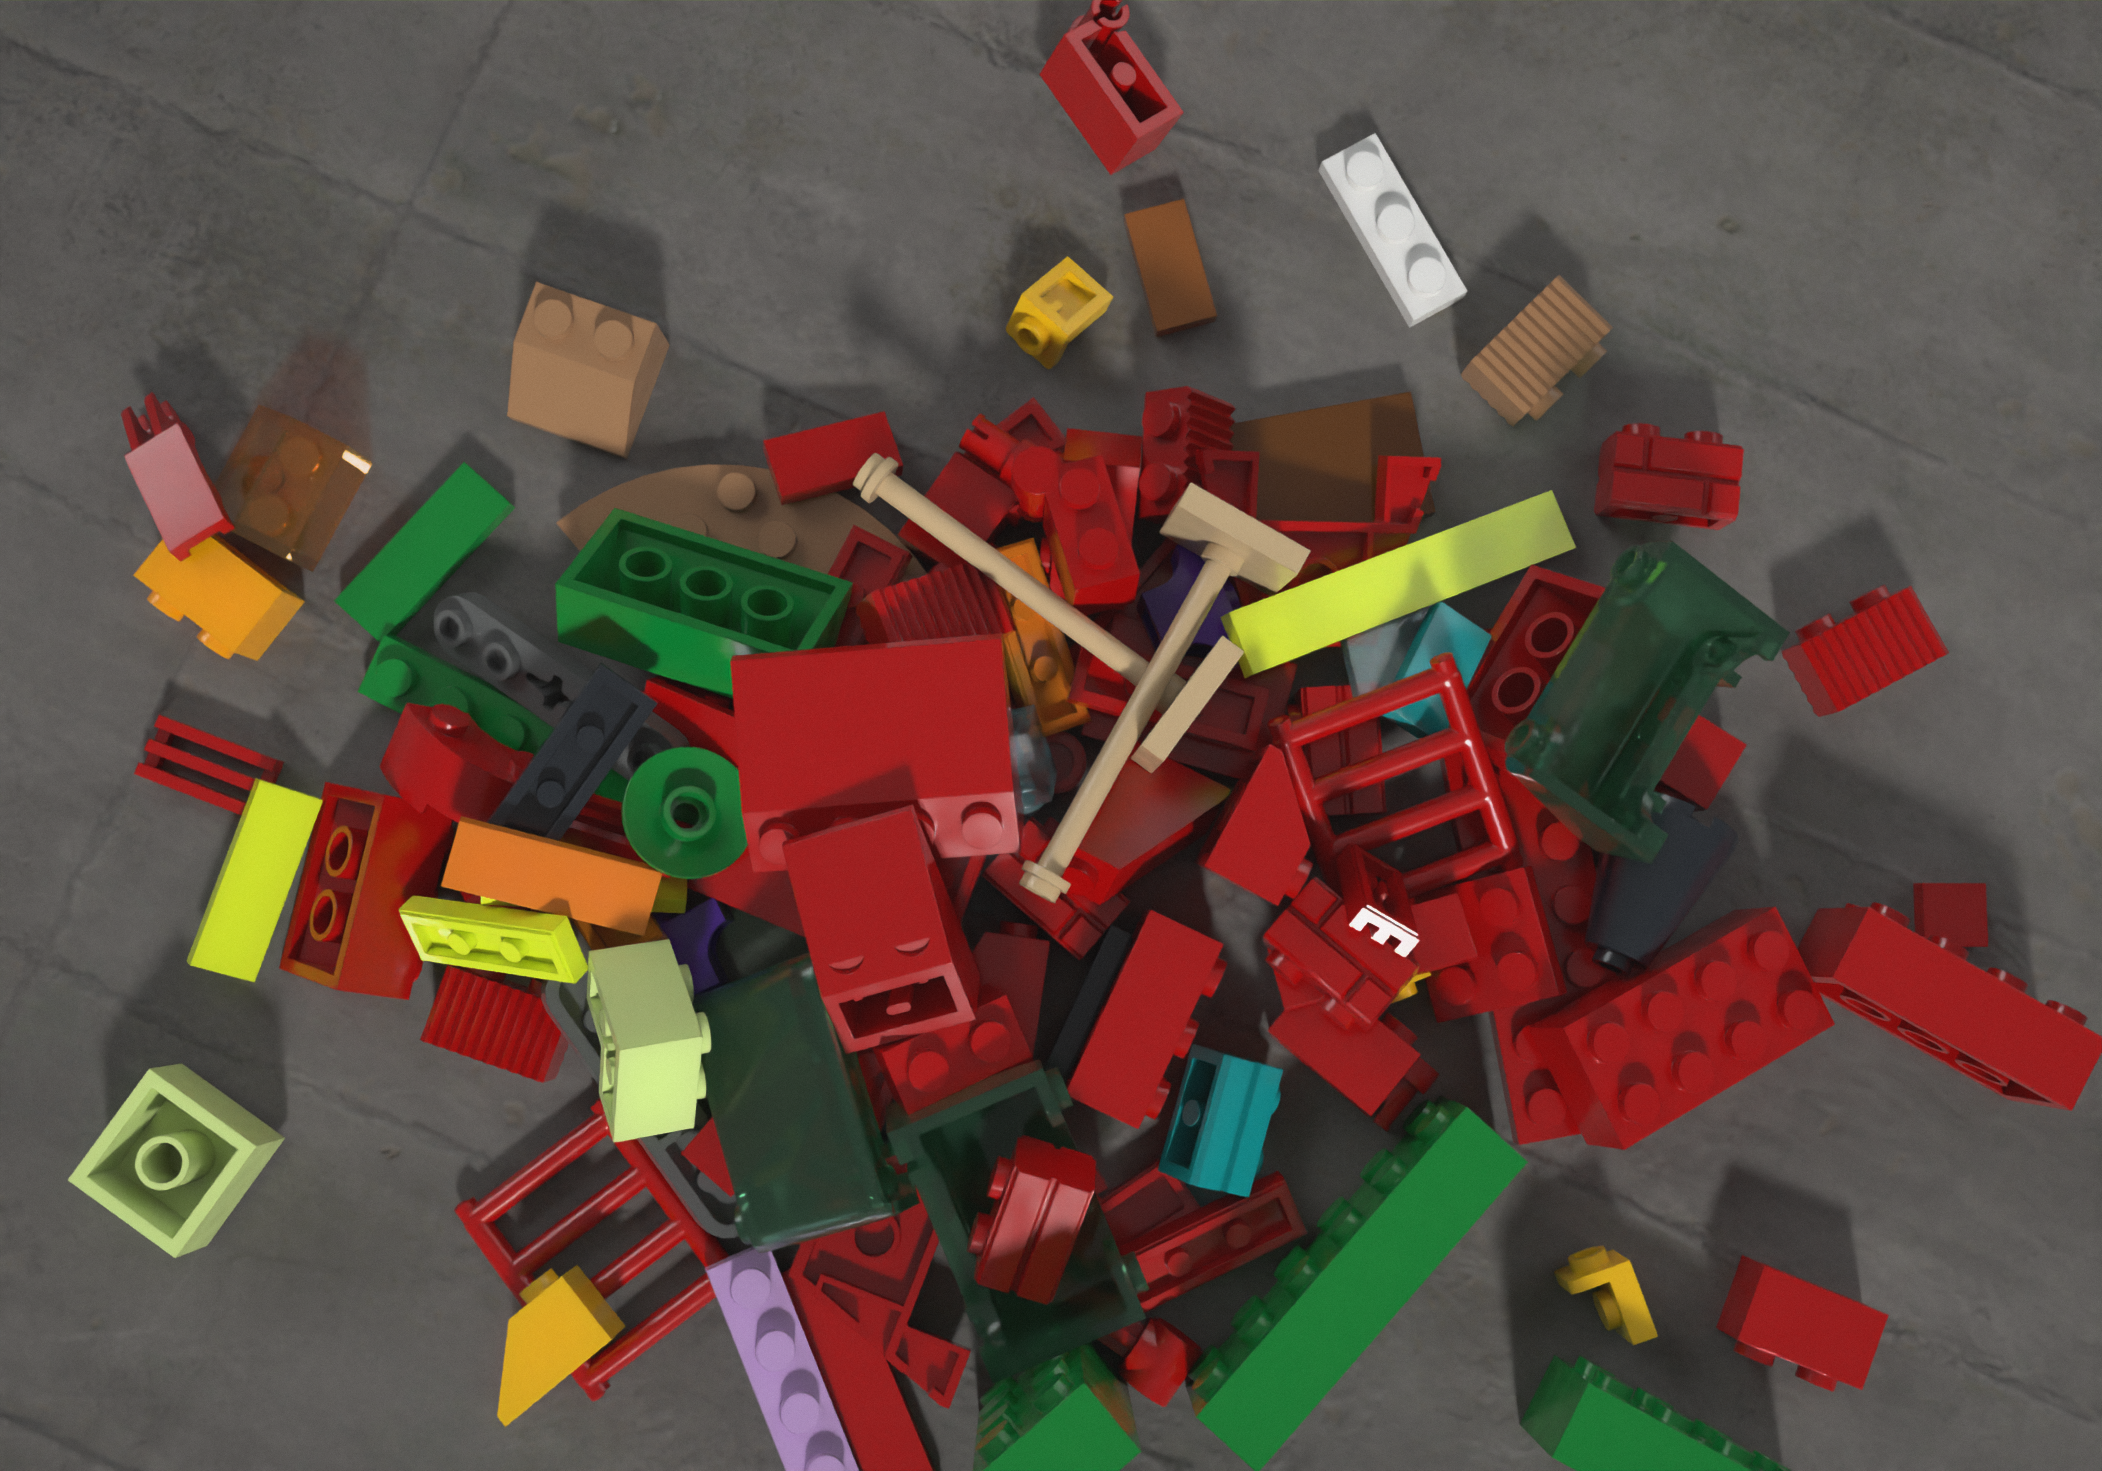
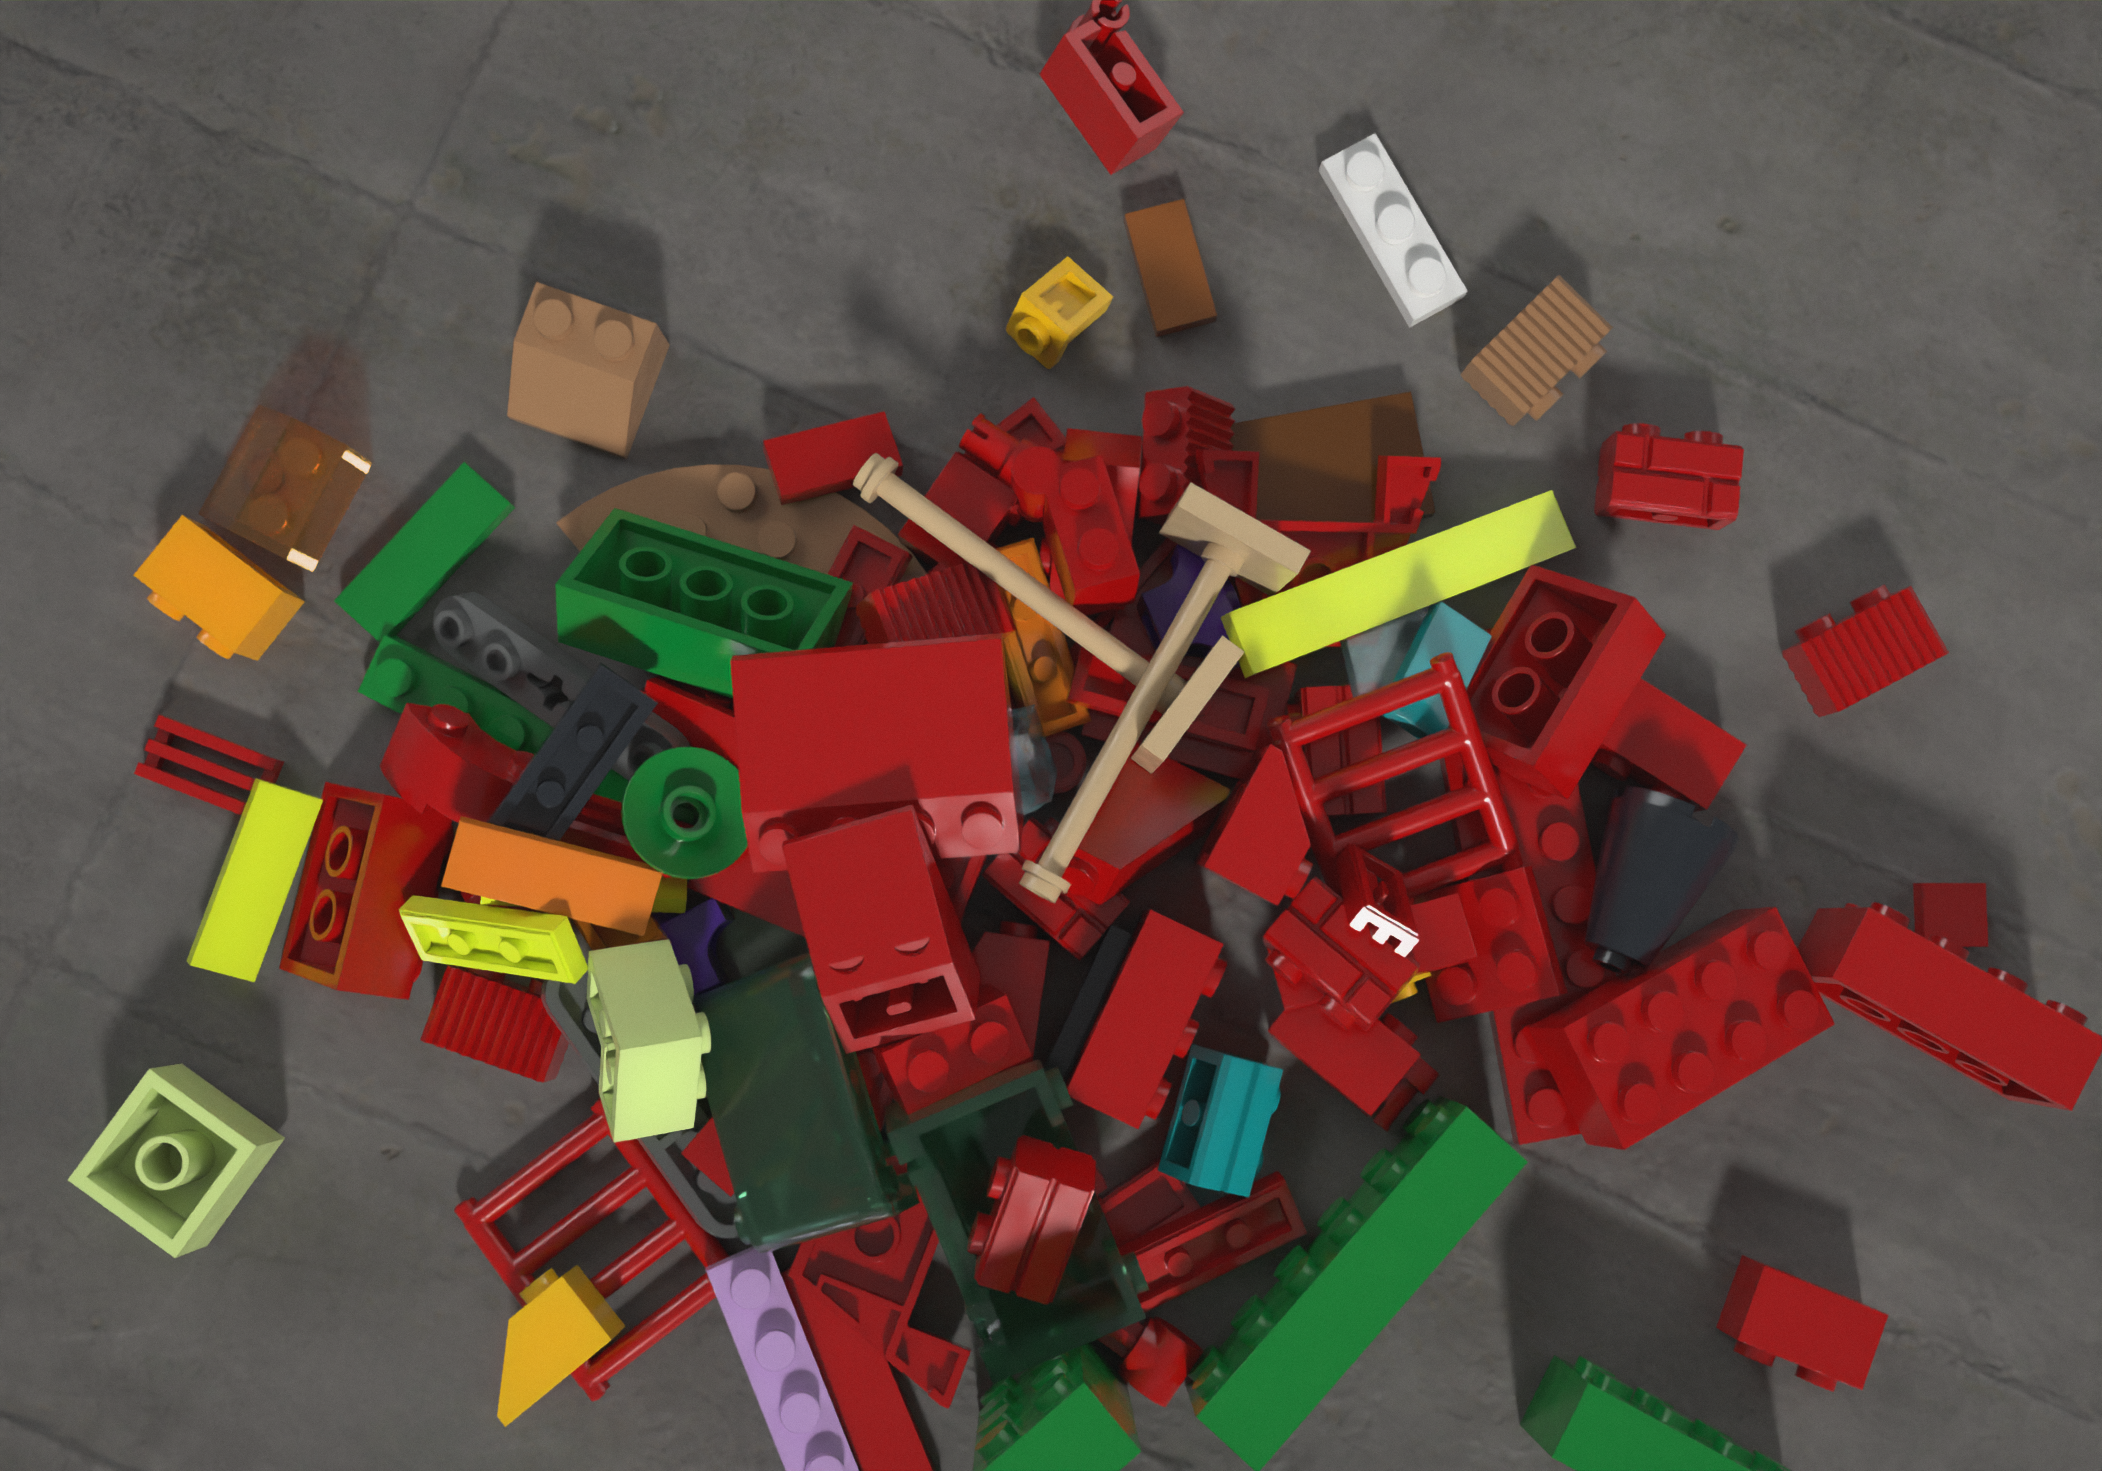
arm [121,392,235,562] -> none
clear green windscreen [1505,541,1790,864] -> none
yellow bracket [1554,1246,1658,1346] -> none

